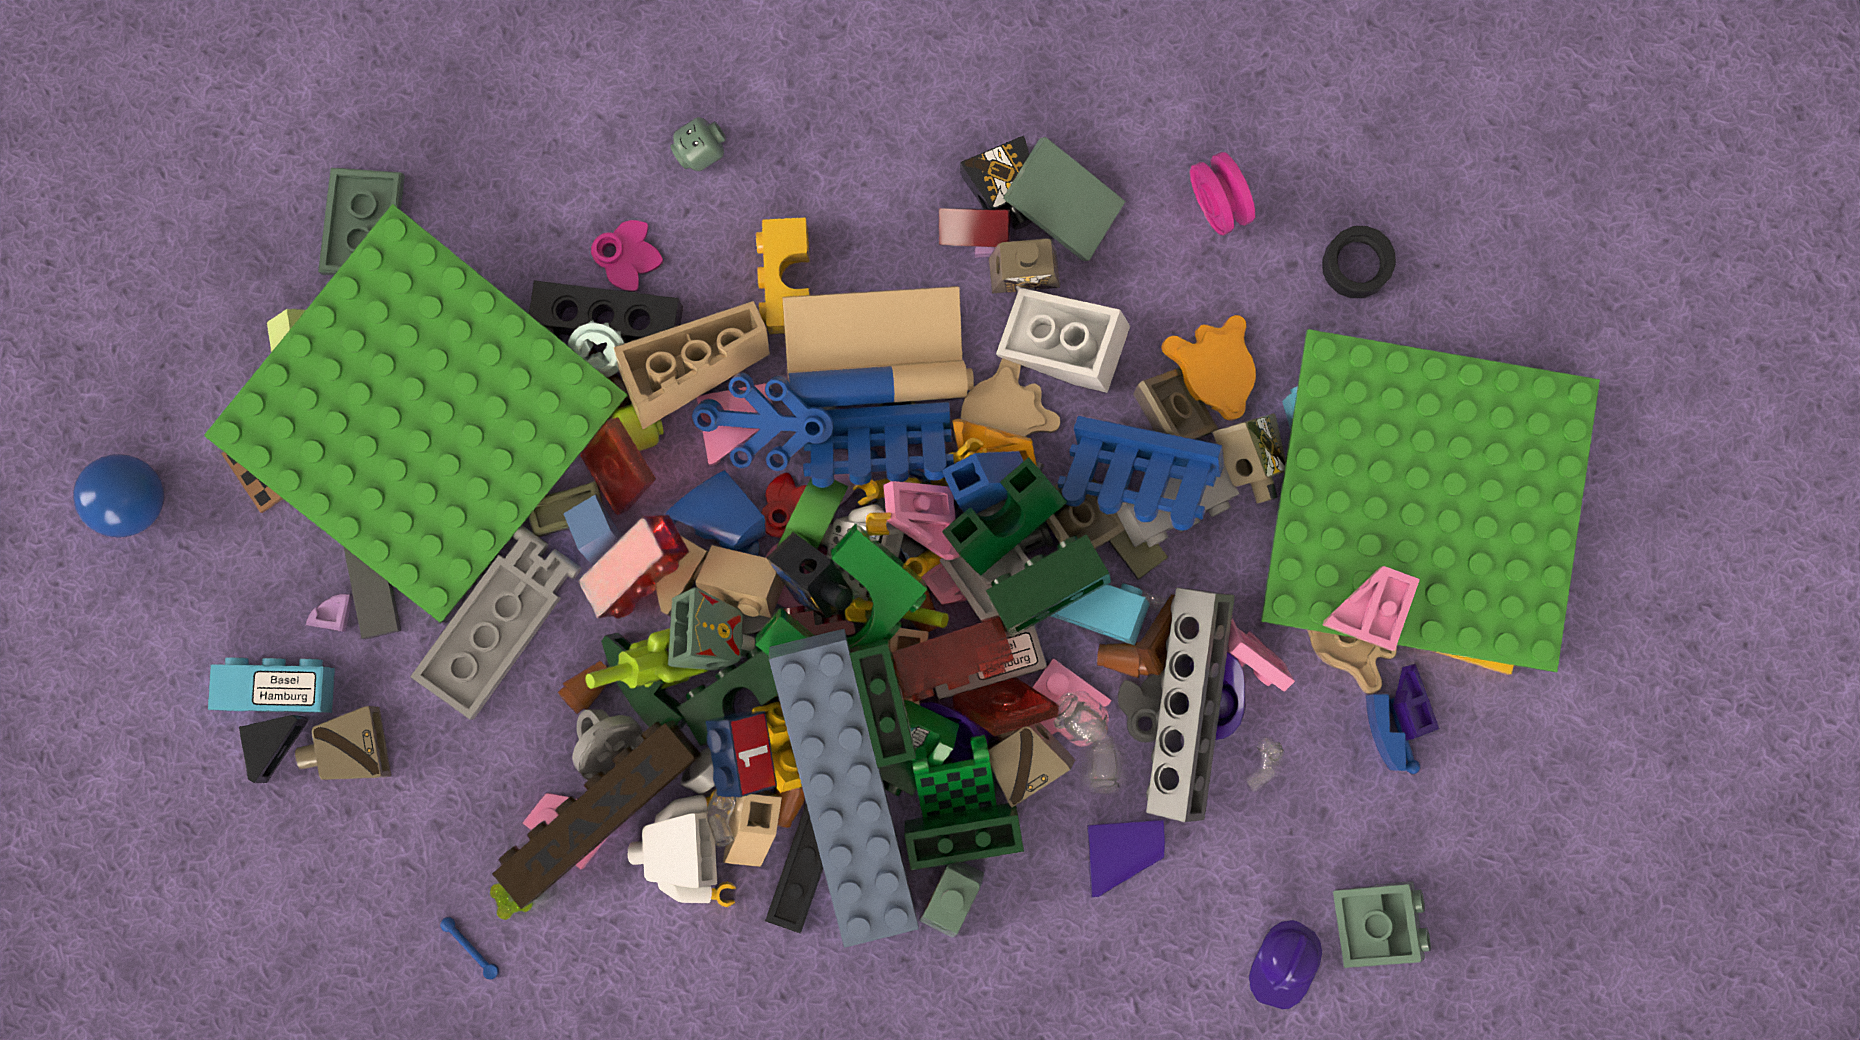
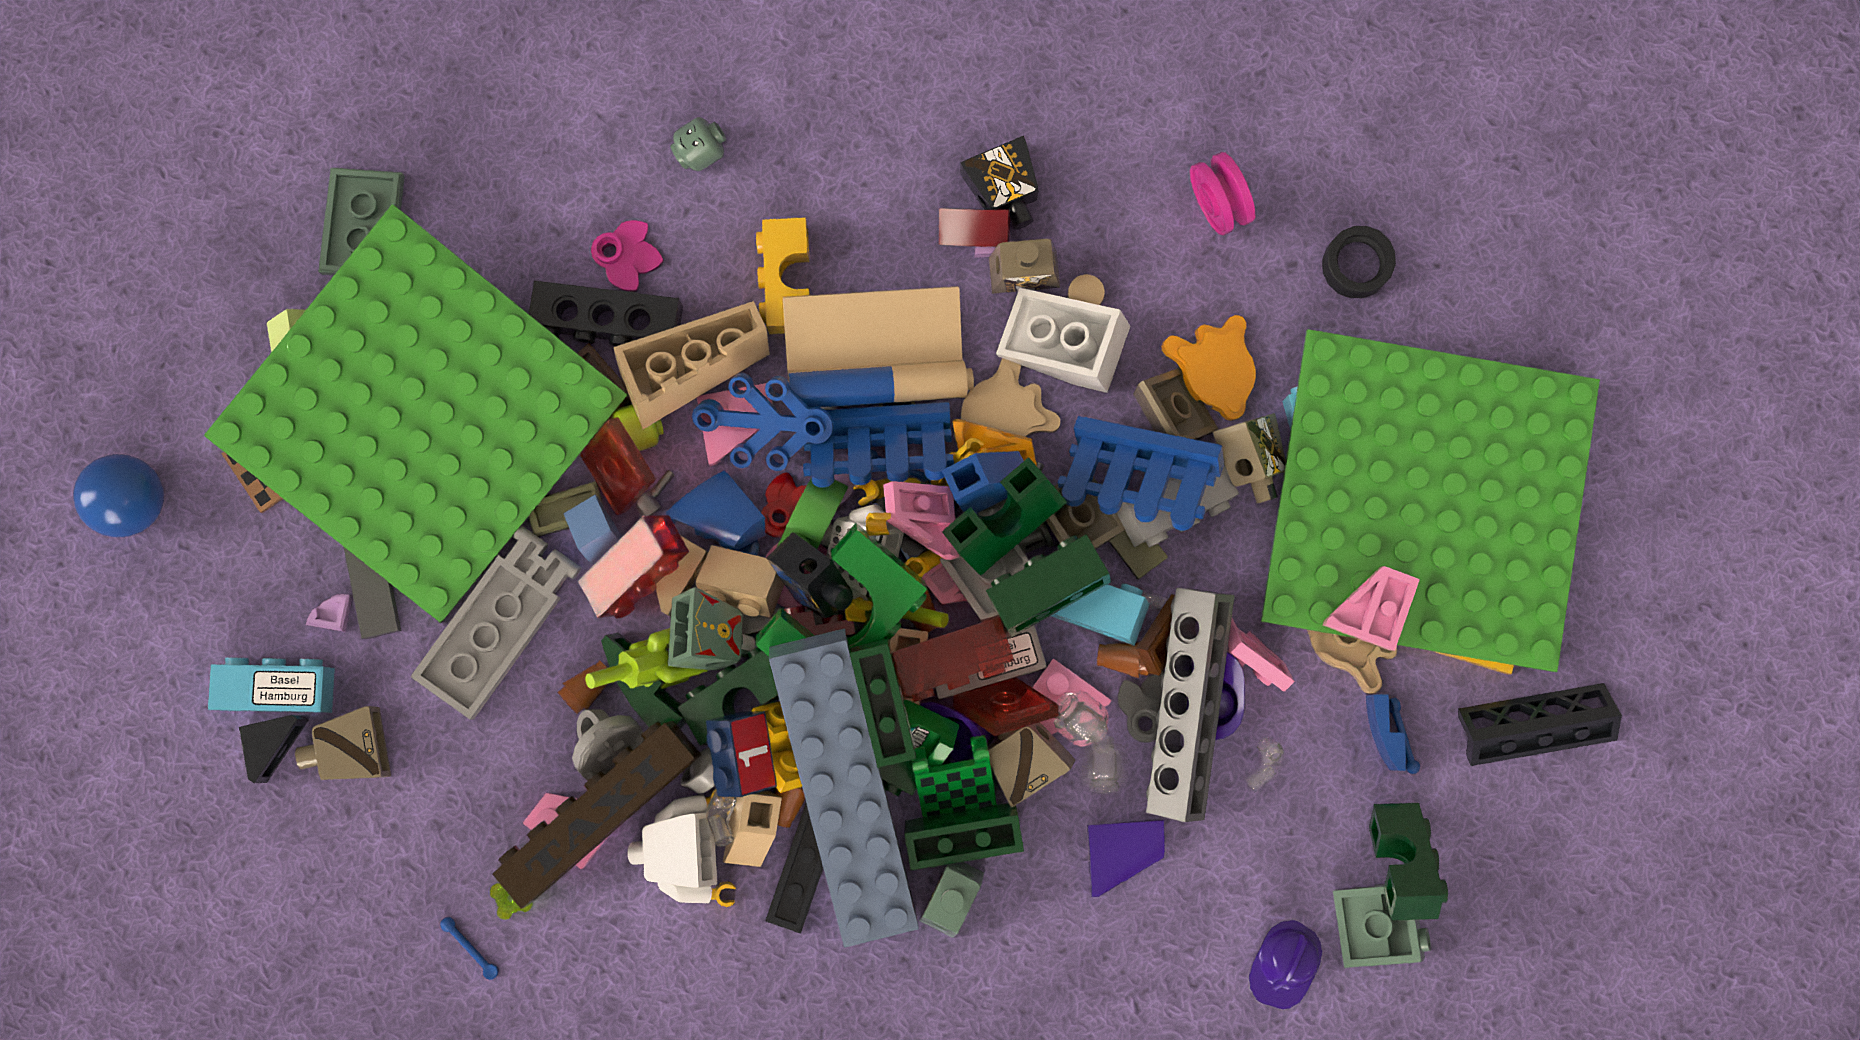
light aqua gear [568,320,624,377] -> none
sand green tile [1003,137,1126,261] -> none
dark purple tile [1393,663,1439,741] -> none
none -> flat silver hand [636,470,675,519]
none -> tan tile [1068,274,1105,305]
none -> dark green arch [1369,803,1448,920]
none -> black fence [1458,683,1622,766]

